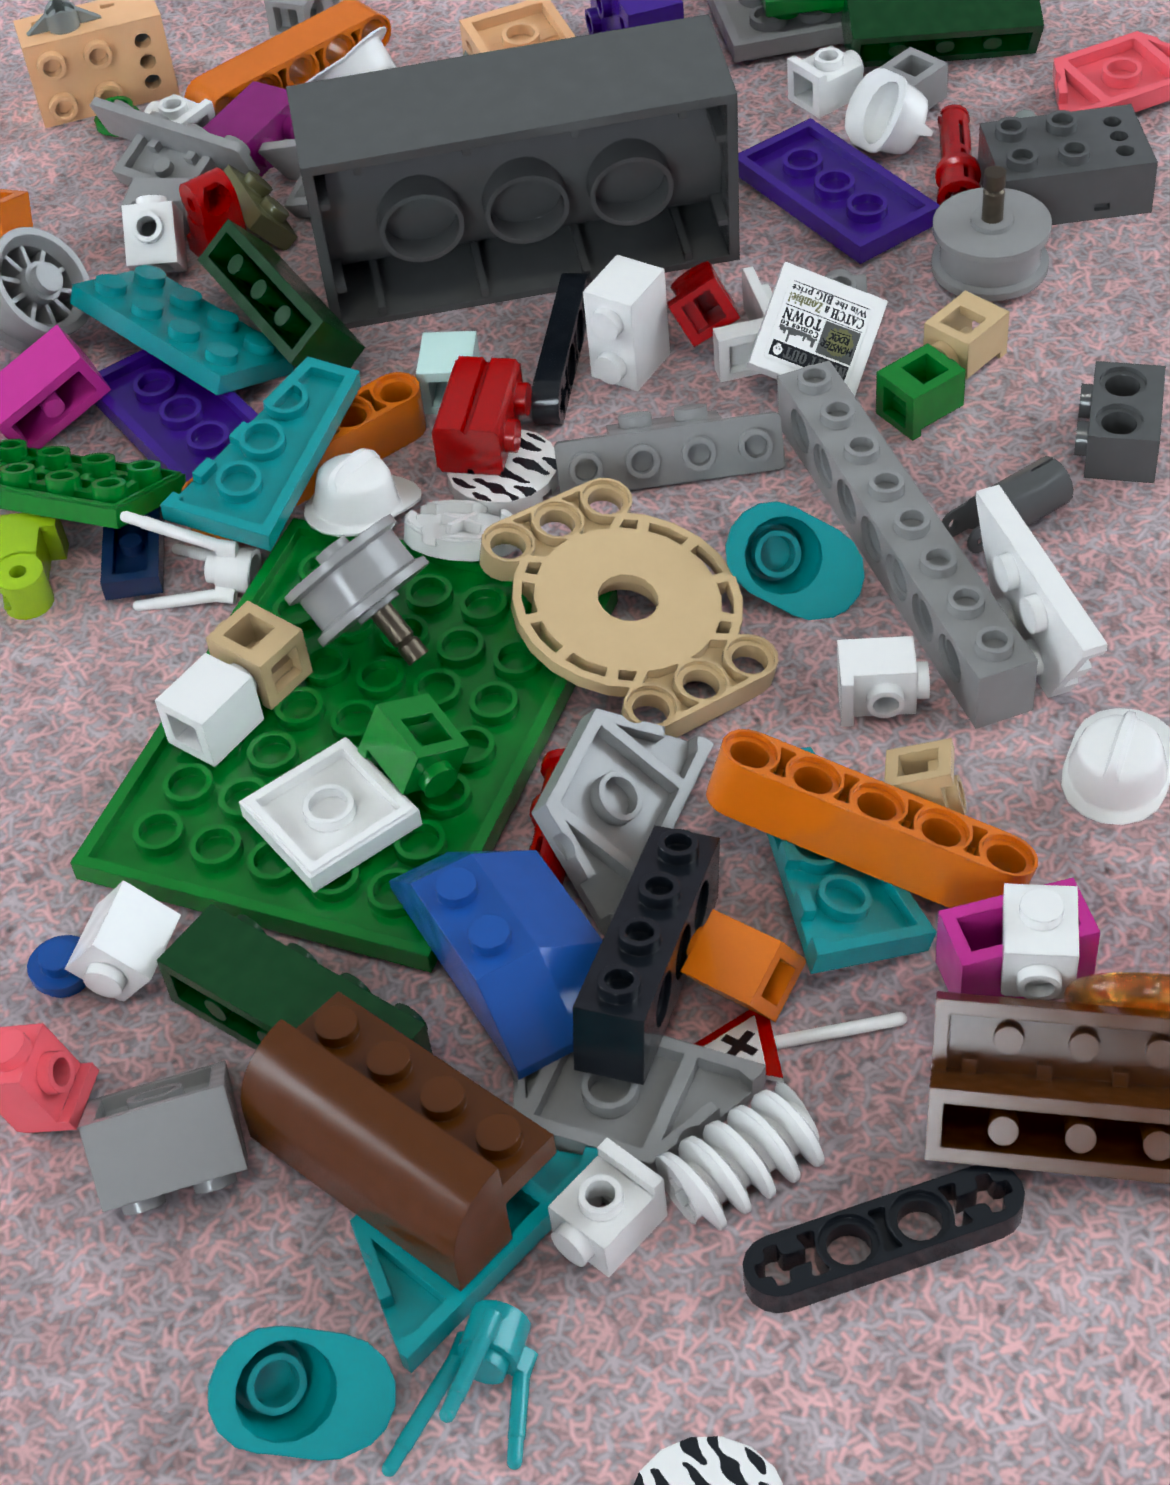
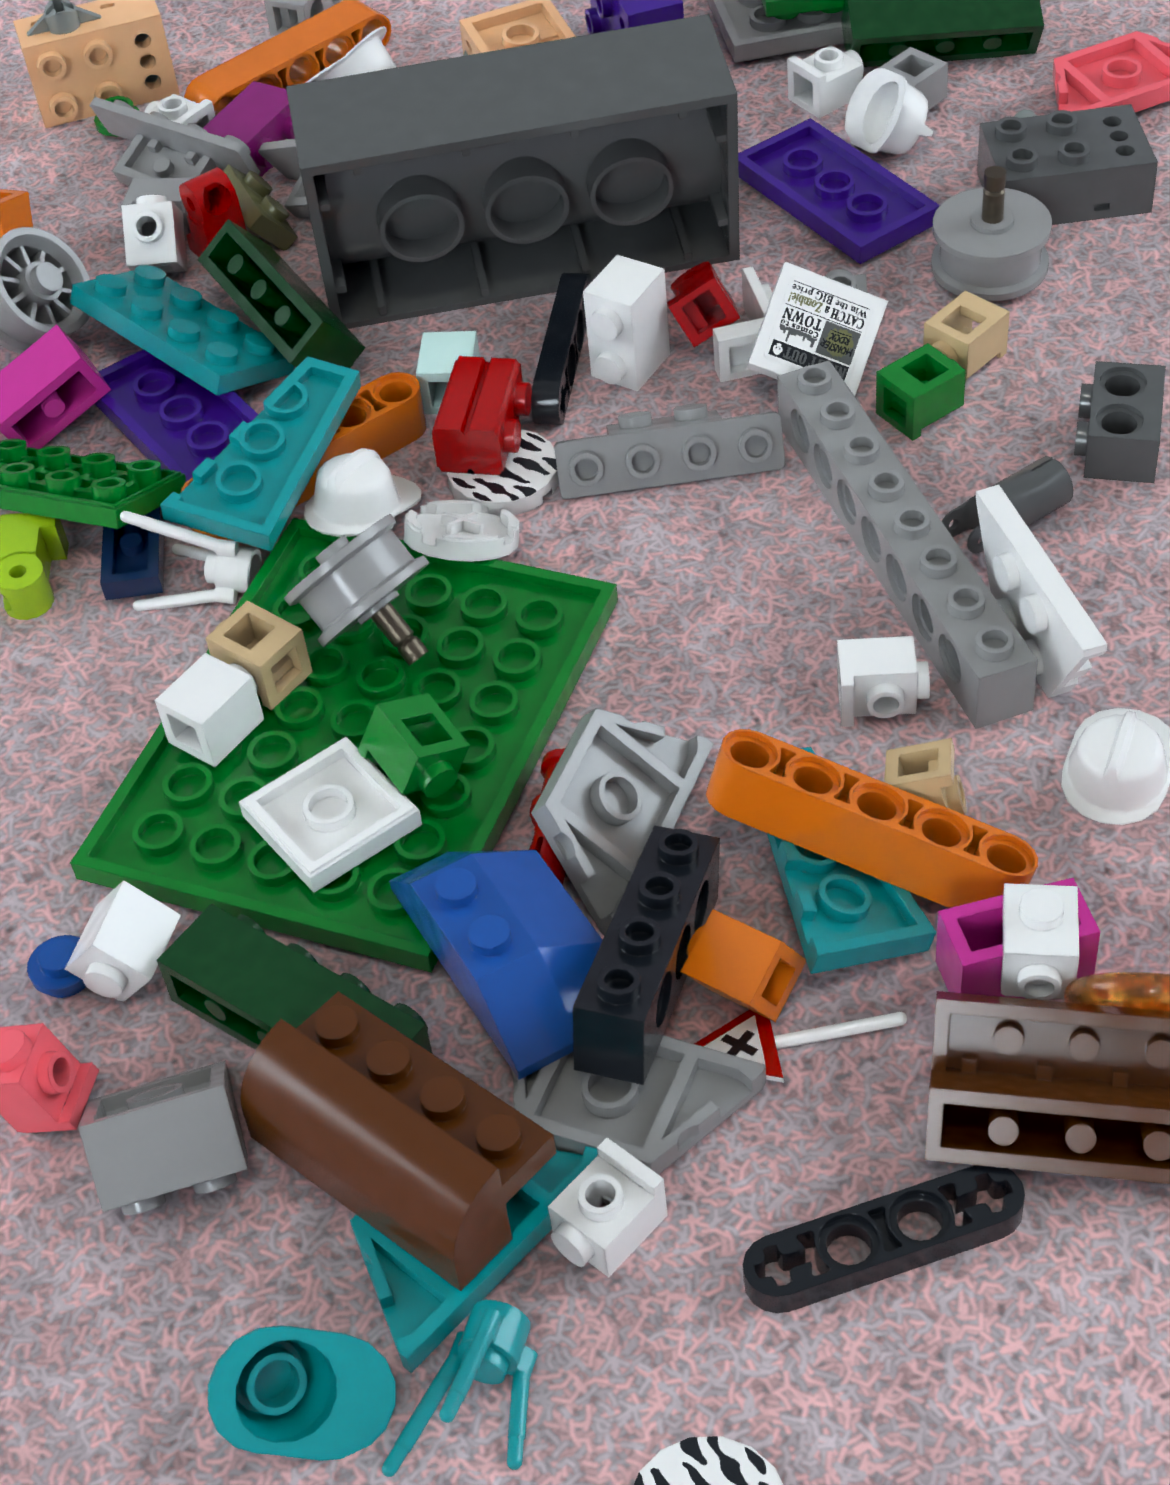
tan piece [480,478,779,738] -> none
white piece [655,1080,825,1230] -> none
teal piece [725,501,865,620] -> none
red pin [935,104,982,205] -> none

